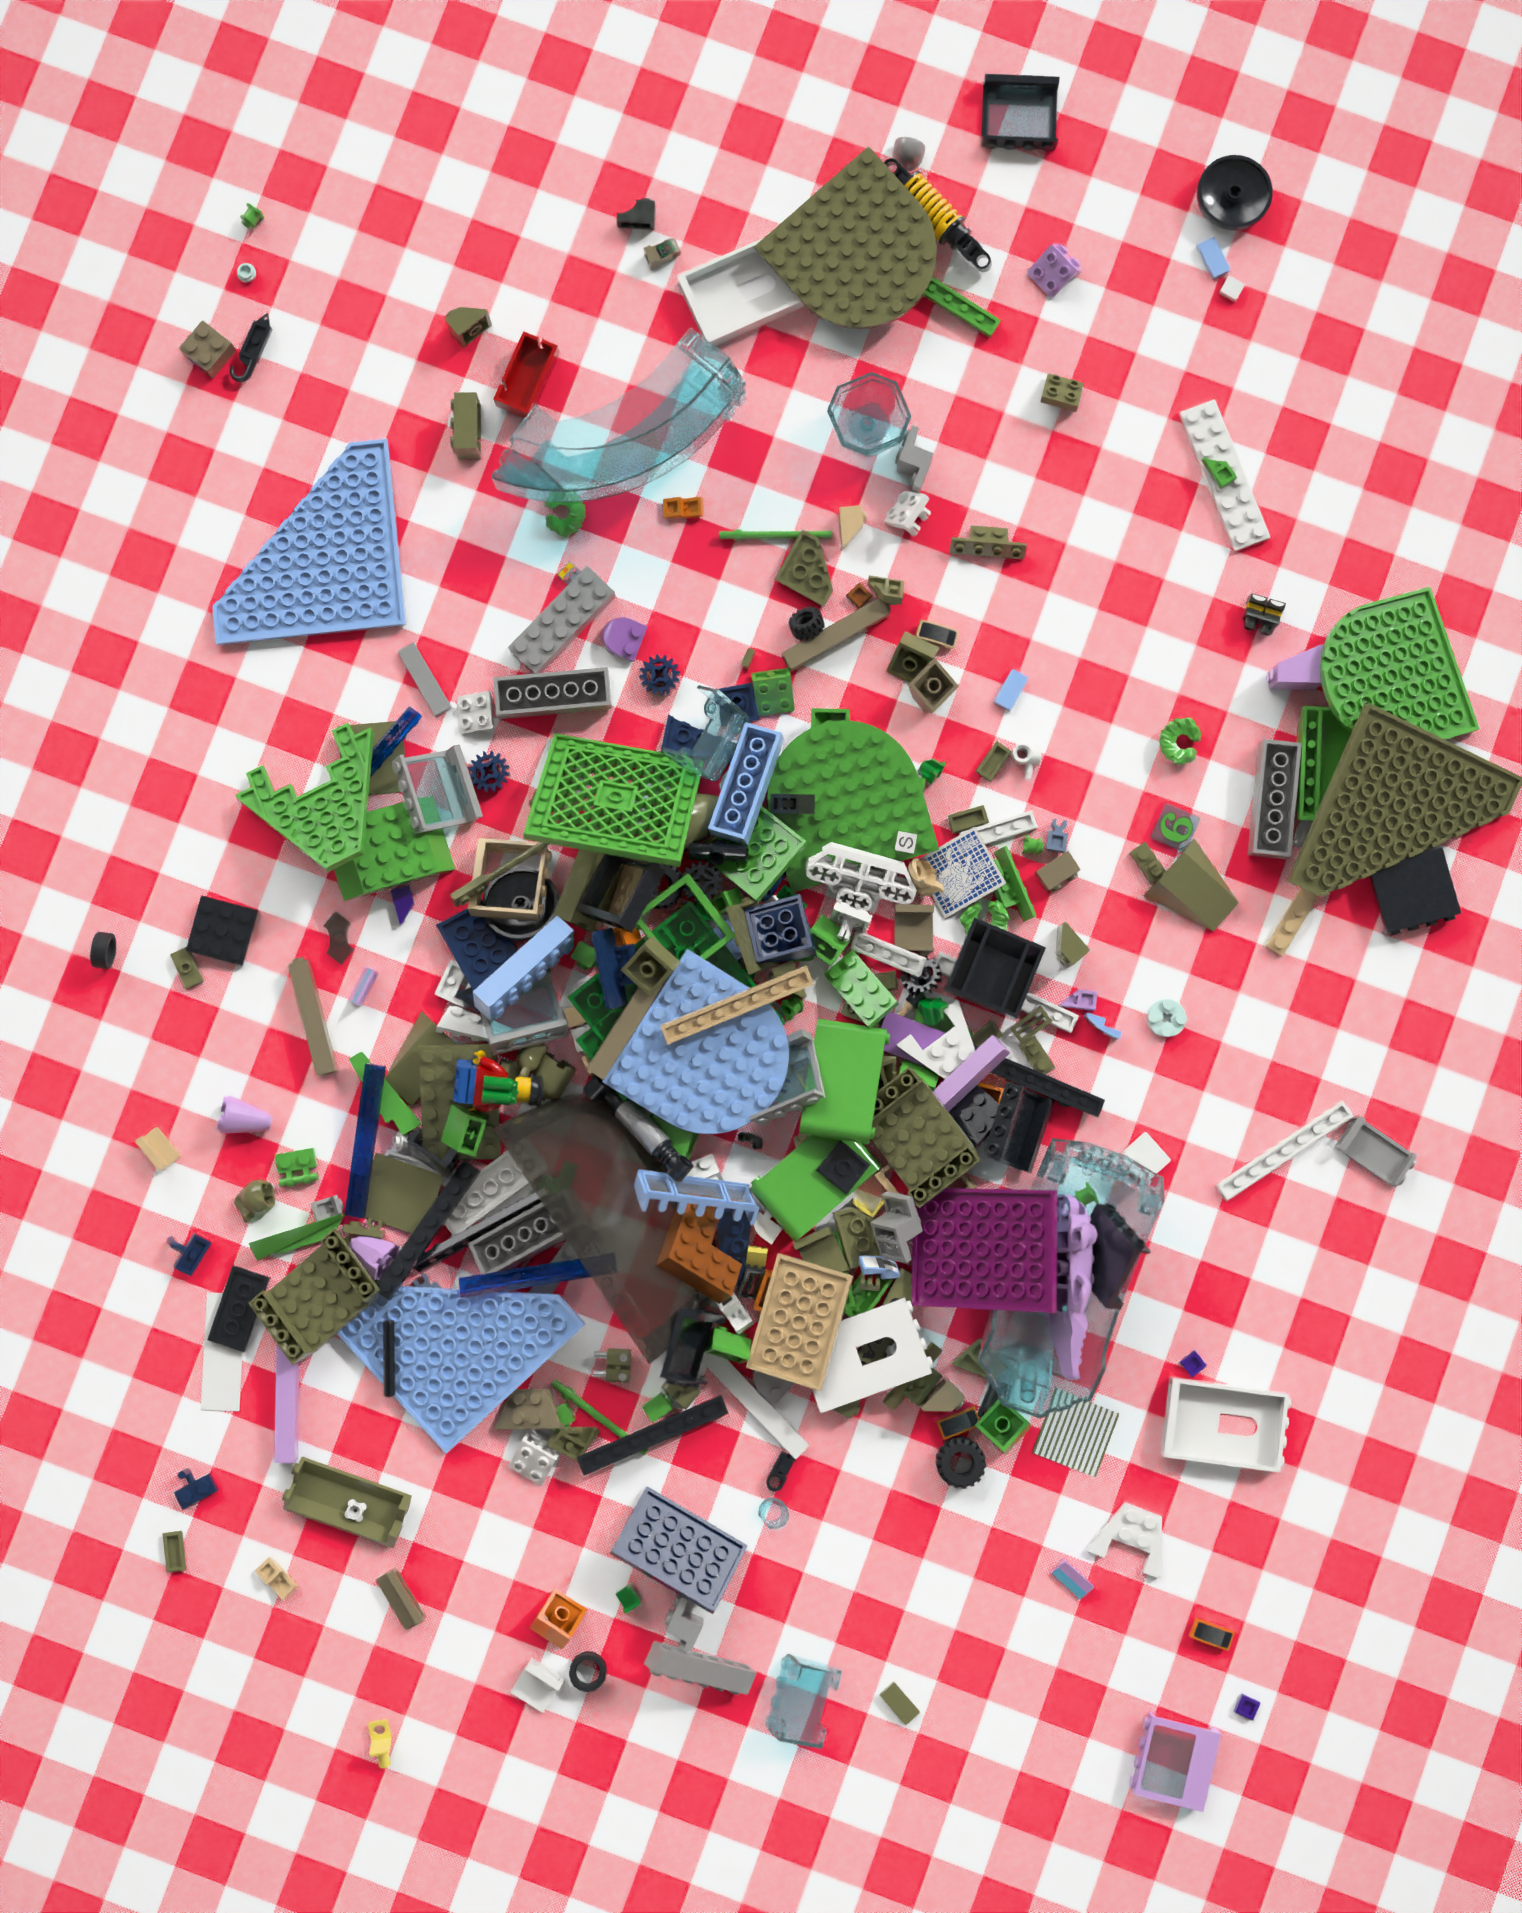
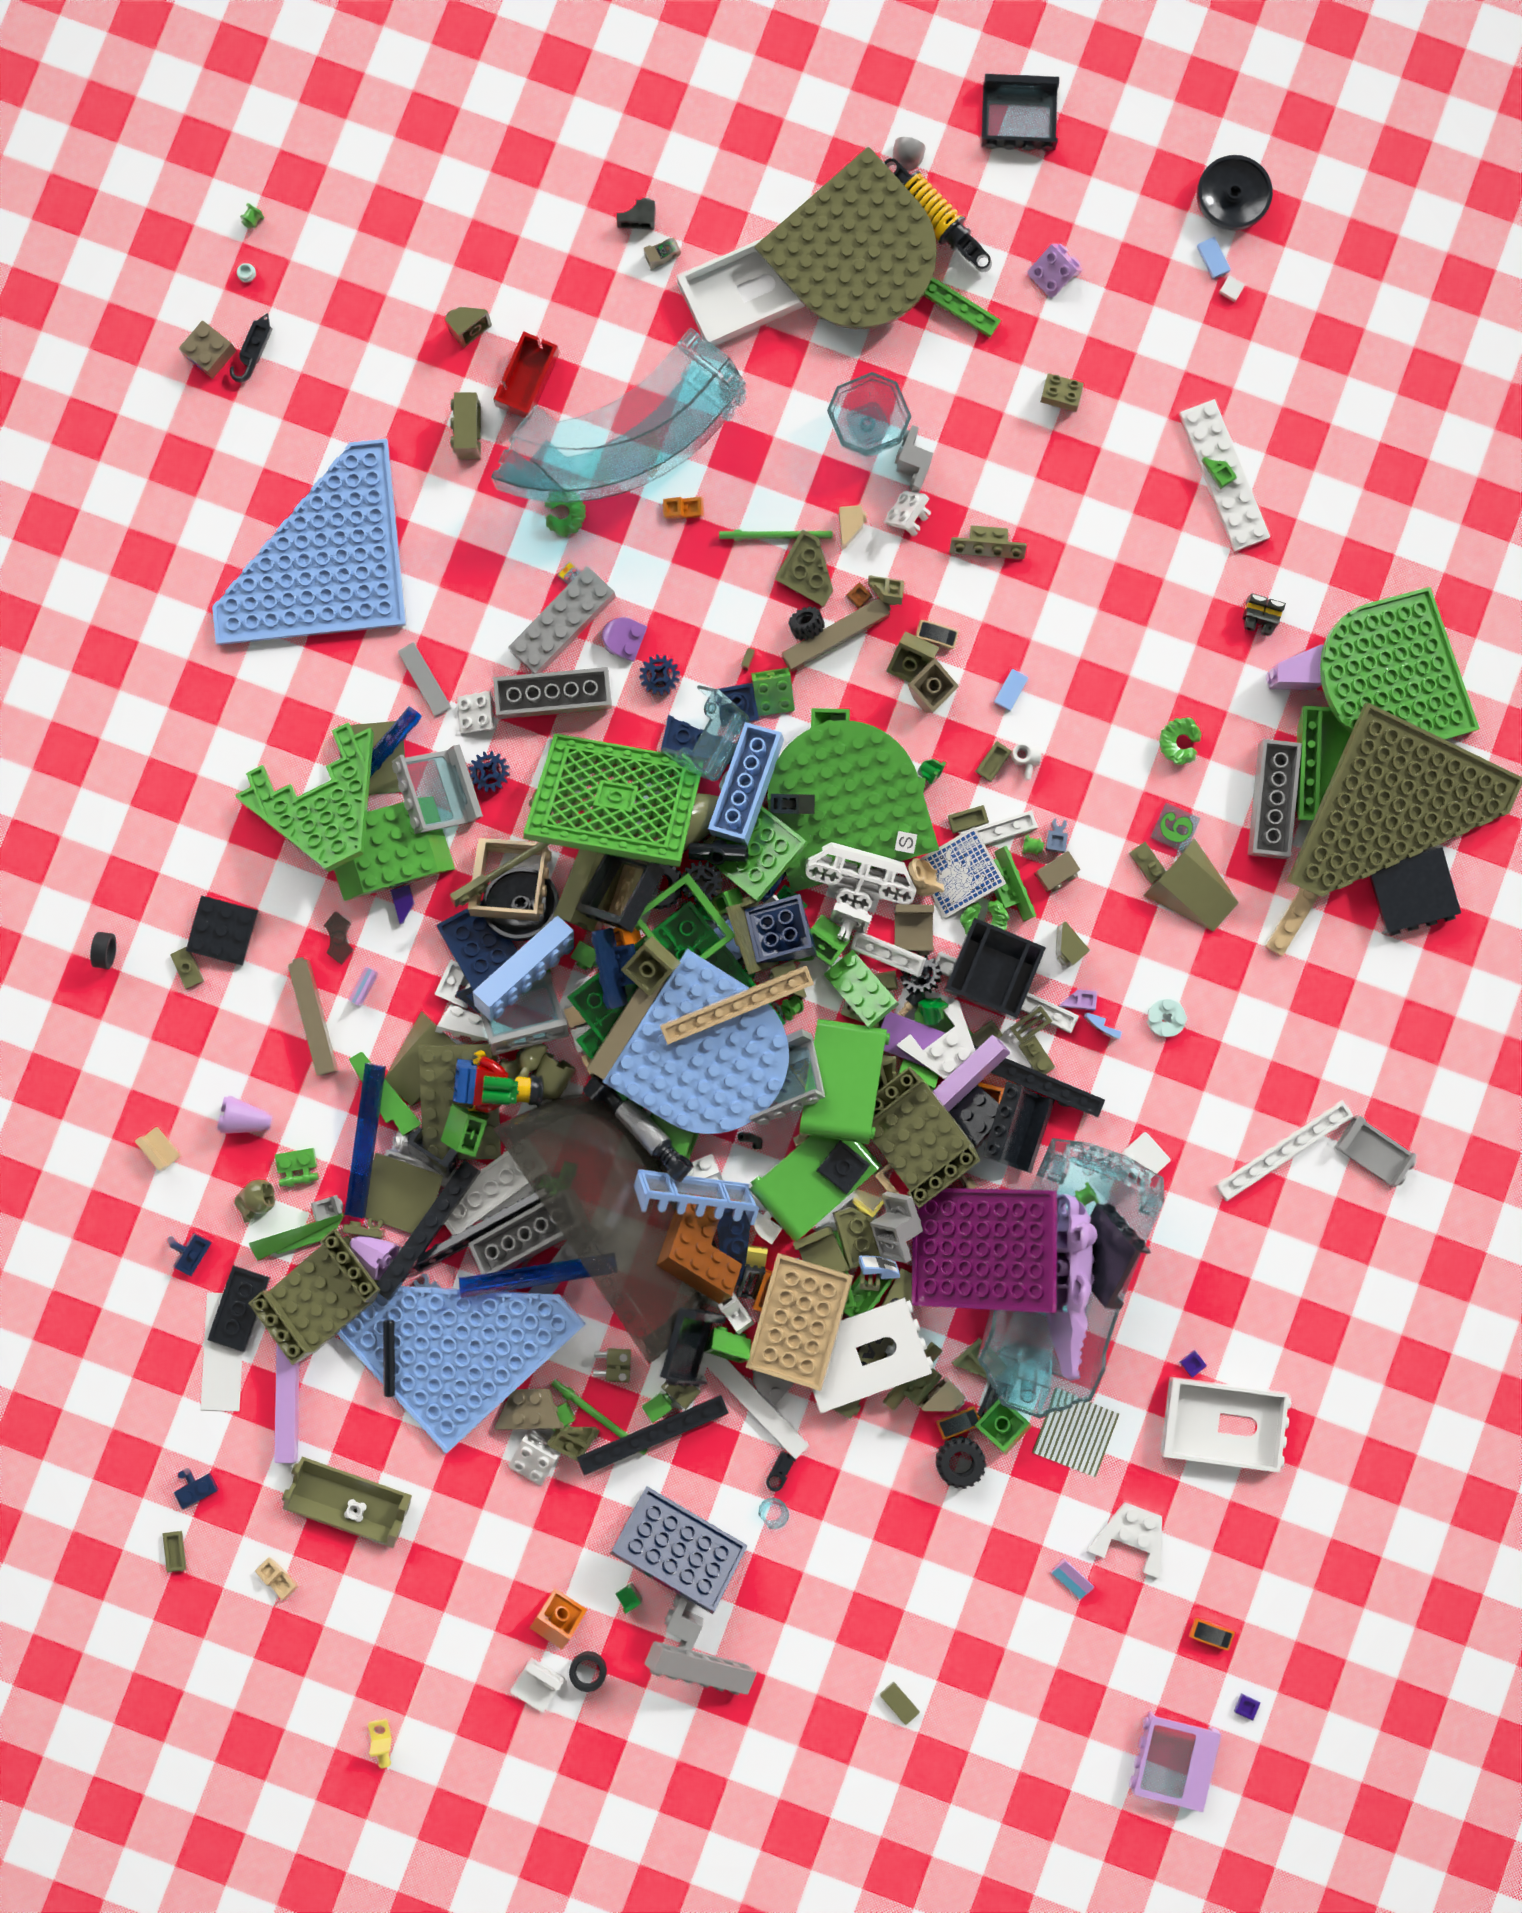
dark tan panel [376,1567,426,1630] -> none
clear light blue windscreen [766,1654,842,1749] -> none

